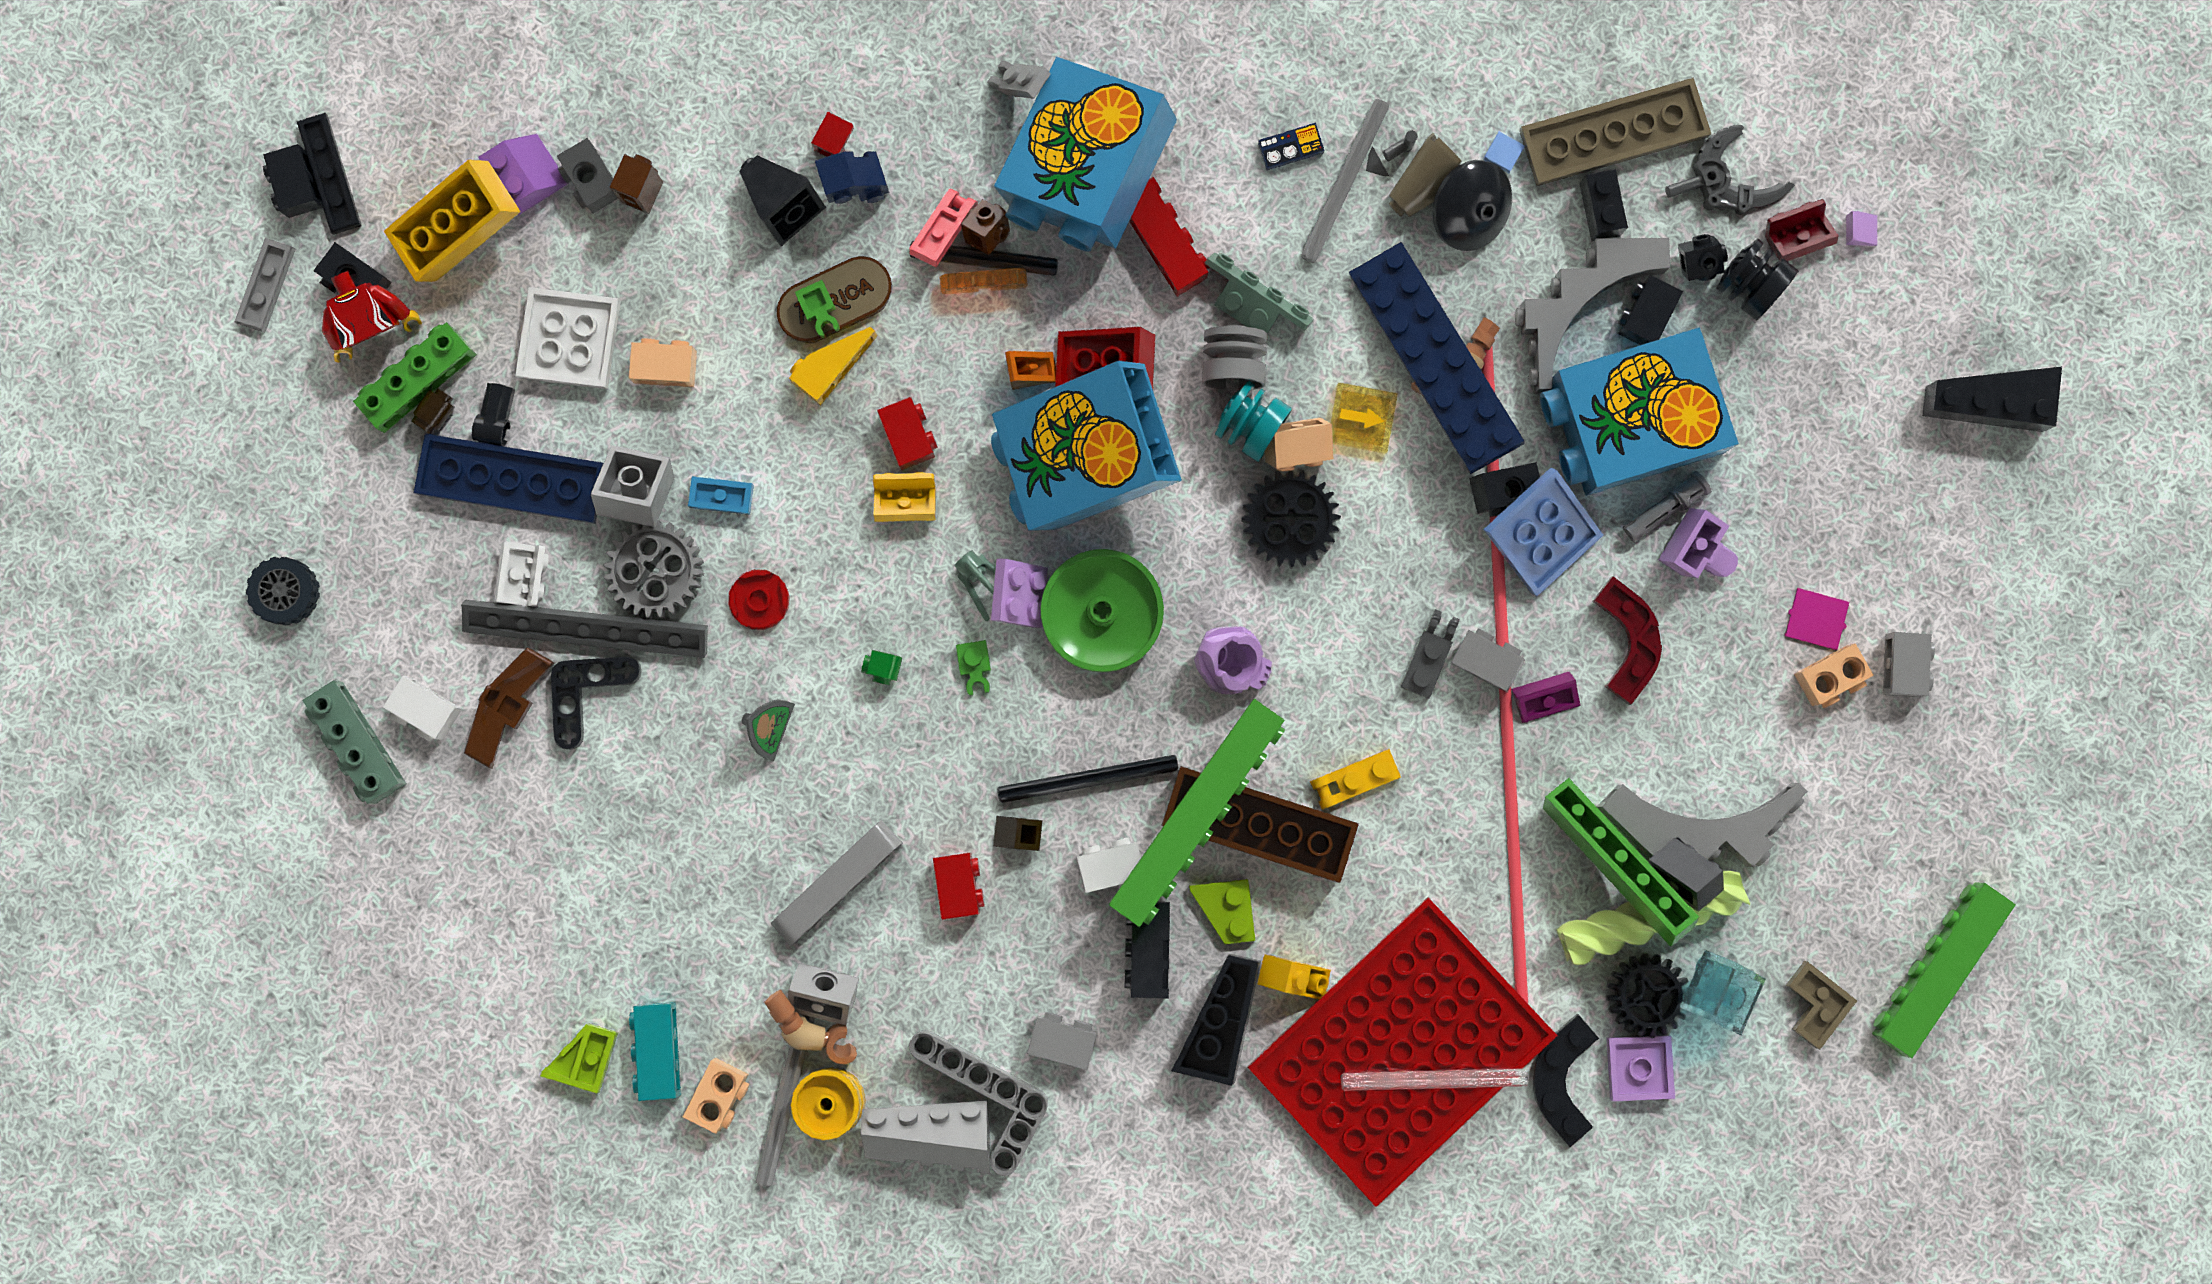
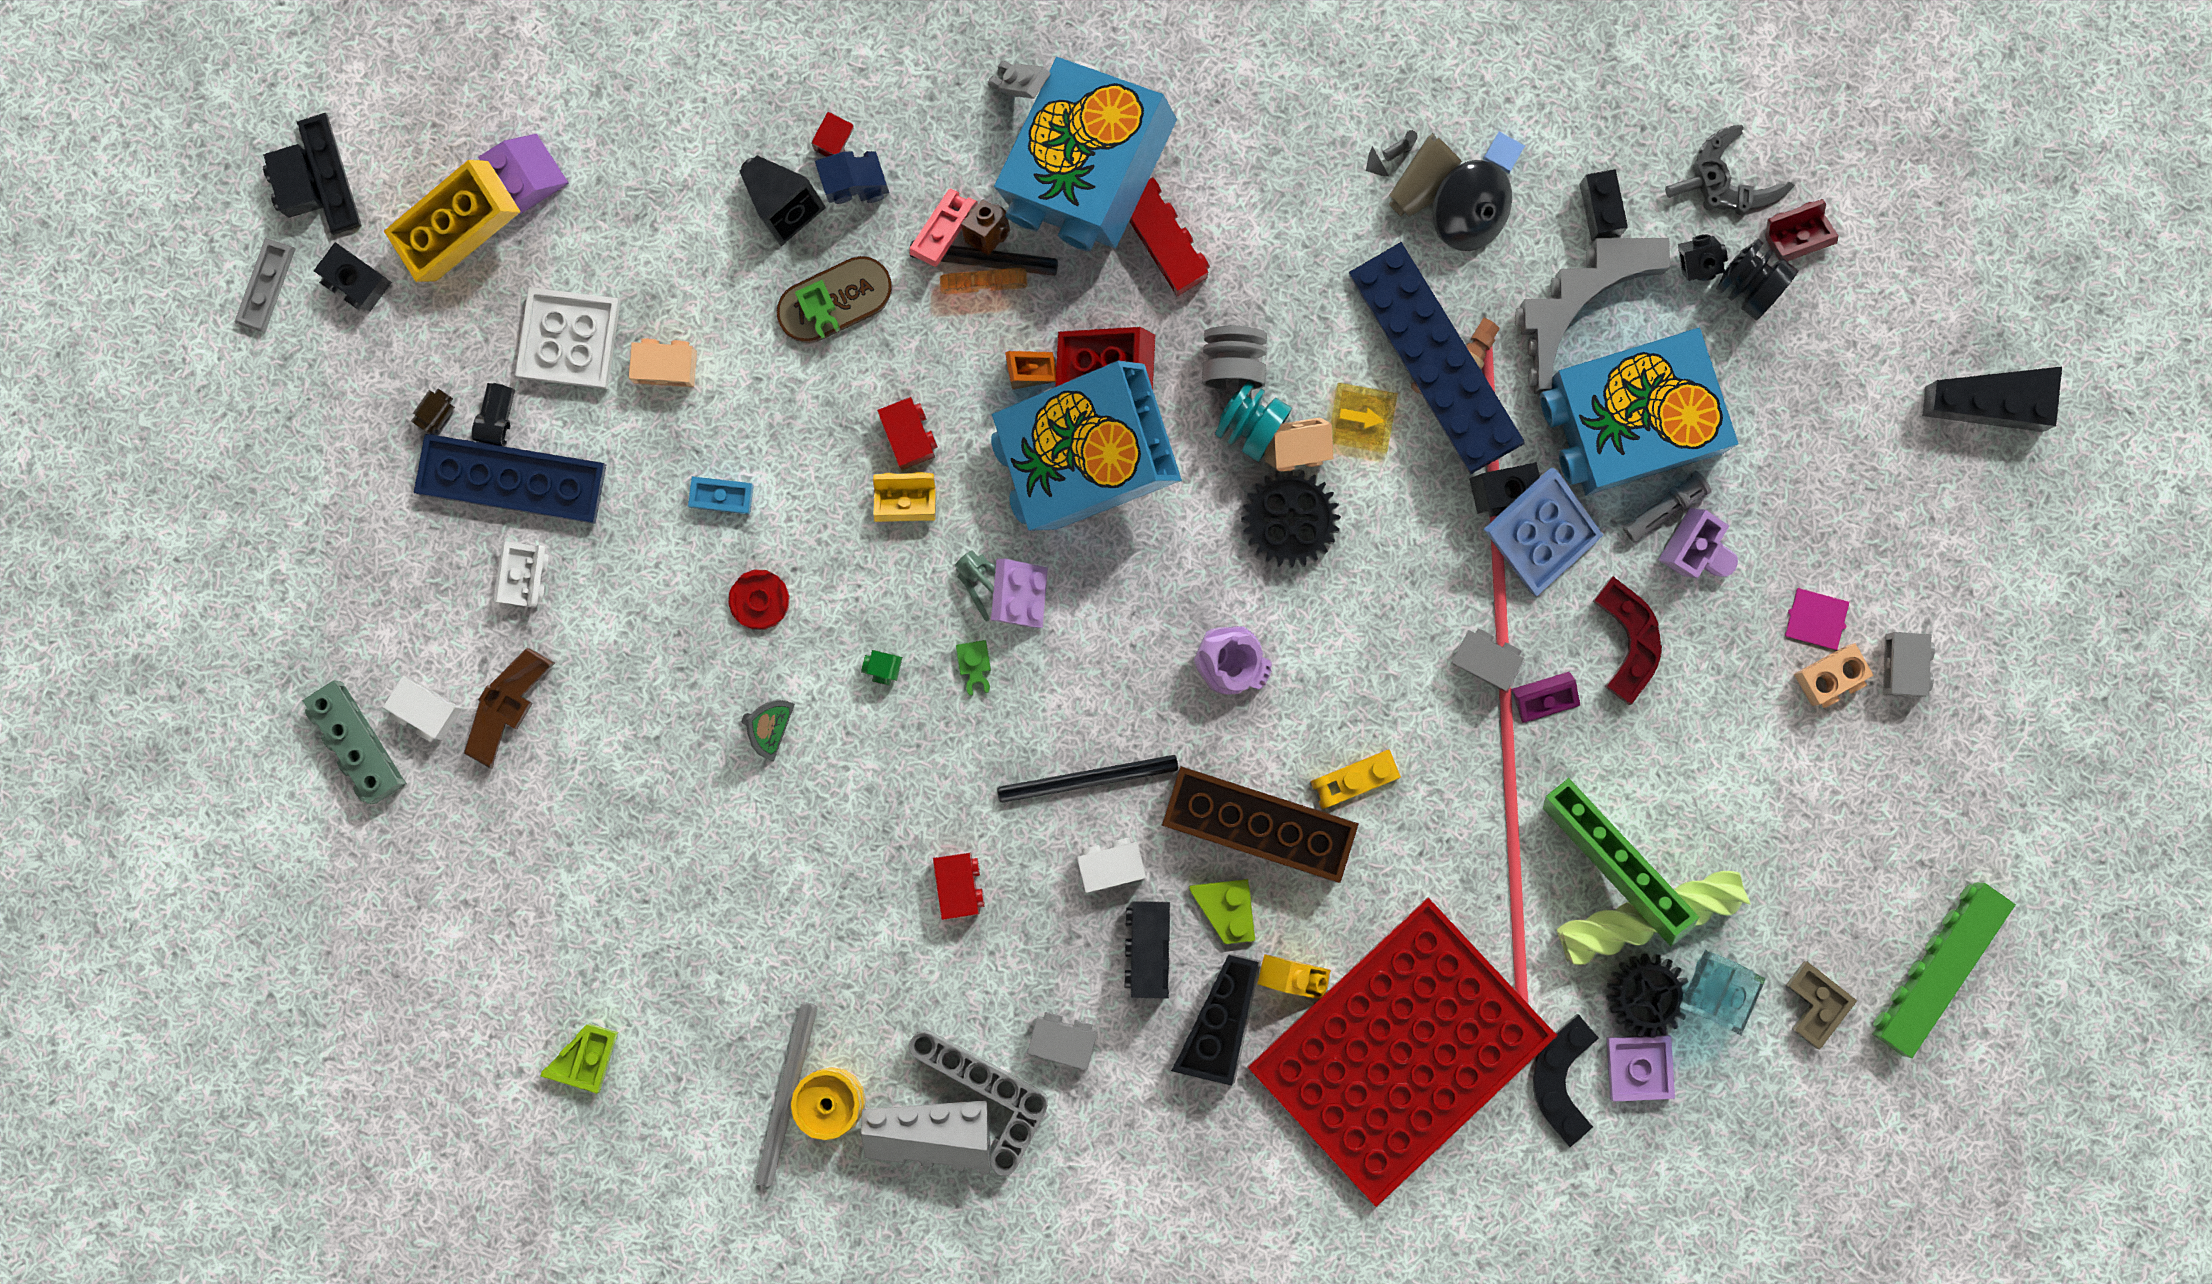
black wheel [246,556,320,625] -> none
red torso [322,271,422,363] -> none
bright green brick [353,322,477,433] -> none
dark grey plate [461,600,708,658] -> none
black beam [551,657,642,750] -> none
dark grey brick [557,137,618,214] -> none
light grey brick [591,445,674,527] -> none
light grey gear [603,520,705,619] -> none
reddish brown brick [610,154,663,214] -> none
teal brick [629,1002,681,1101] -> none
light nougat brick [683,1058,750,1134] -> none
nougat piece [764,989,857,1064] -> none
light grey beam [771,820,903,947] -> none
light grey brick [788,963,859,1025] -> none
yellow slope [789,327,877,406] -> none
dark brown brick [993,816,1043,851] -> none
bright green dish [1041,549,1164,672] -> none
bright green brick [1109,699,1285,927] -> none
sand green bracket [1205,253,1314,334] -> none
tile [1258,123,1325,170] -> none
light grey axle [1301,99,1389,263] -> none
clear axle [1341,1069,1529,1091] -> none
dark grey hinge [1401,609,1460,699] -> none
dark tan plate [1519,77,1712,186] -> none
light grey arch [1597,783,1808,867] -> none
black brick [1617,275,1683,345] -> none
brick [1649,838,1724,912] -> none
lavender slope [1846,211,1877,246] -> none

